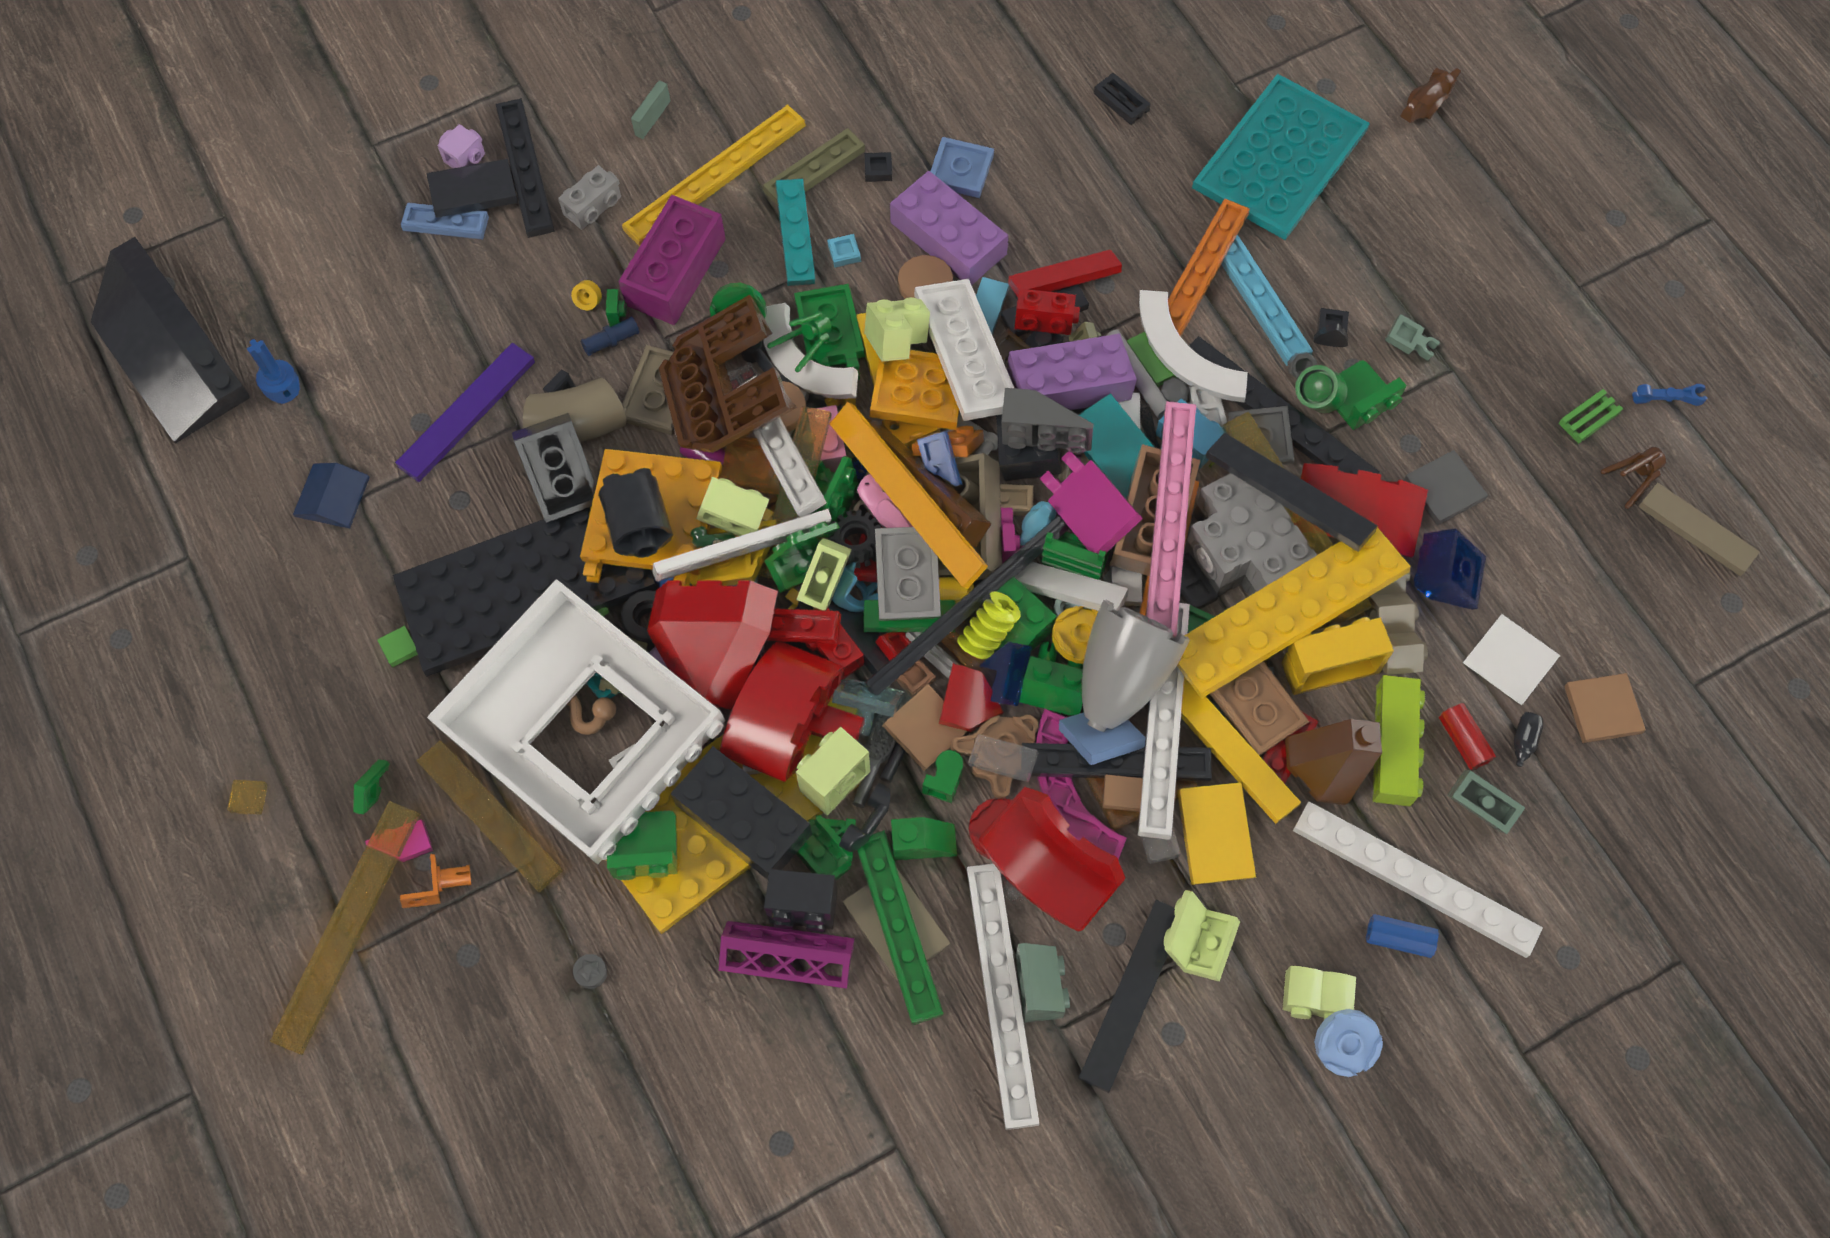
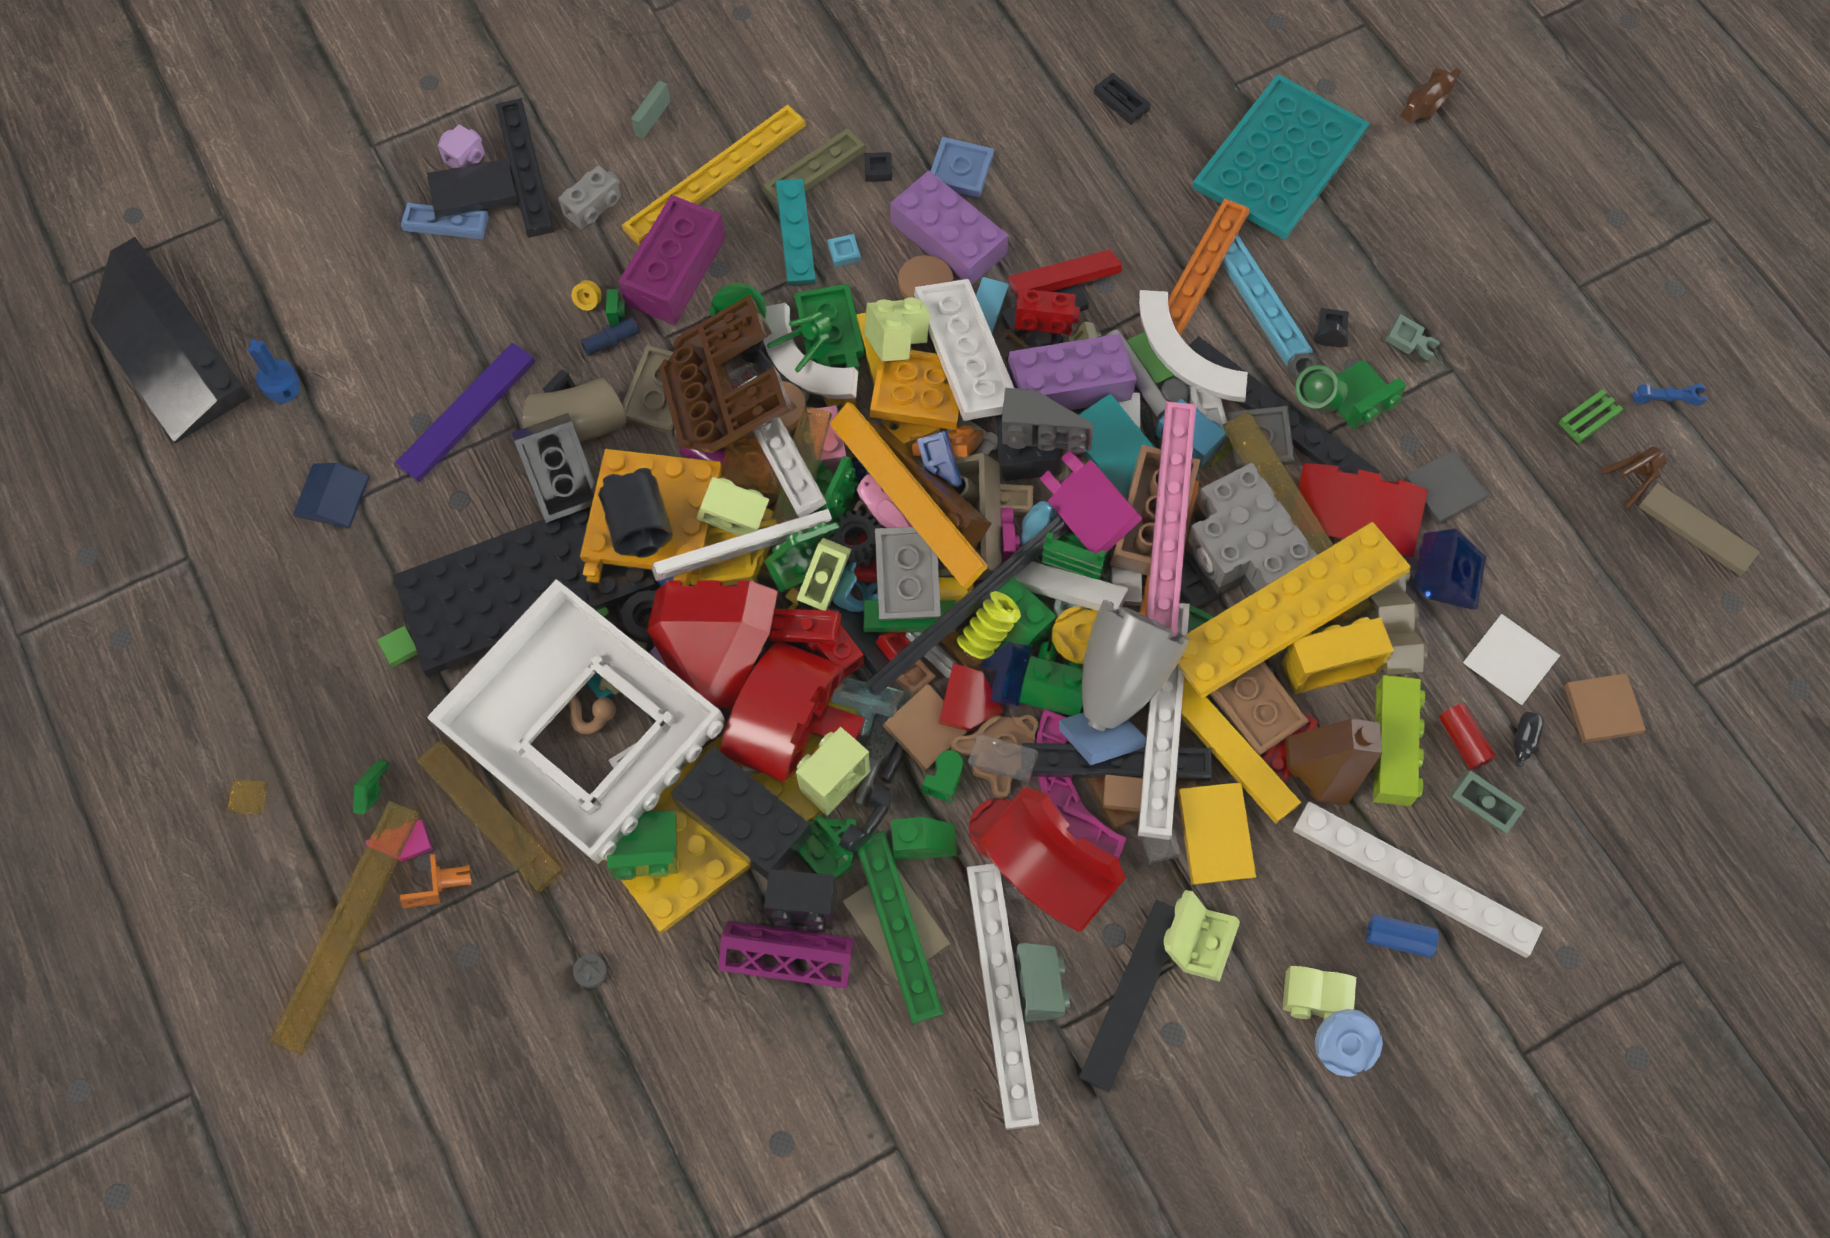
dark green arm [690,526,735,548] -> none
black tile [1206,432,1377,552] -> none

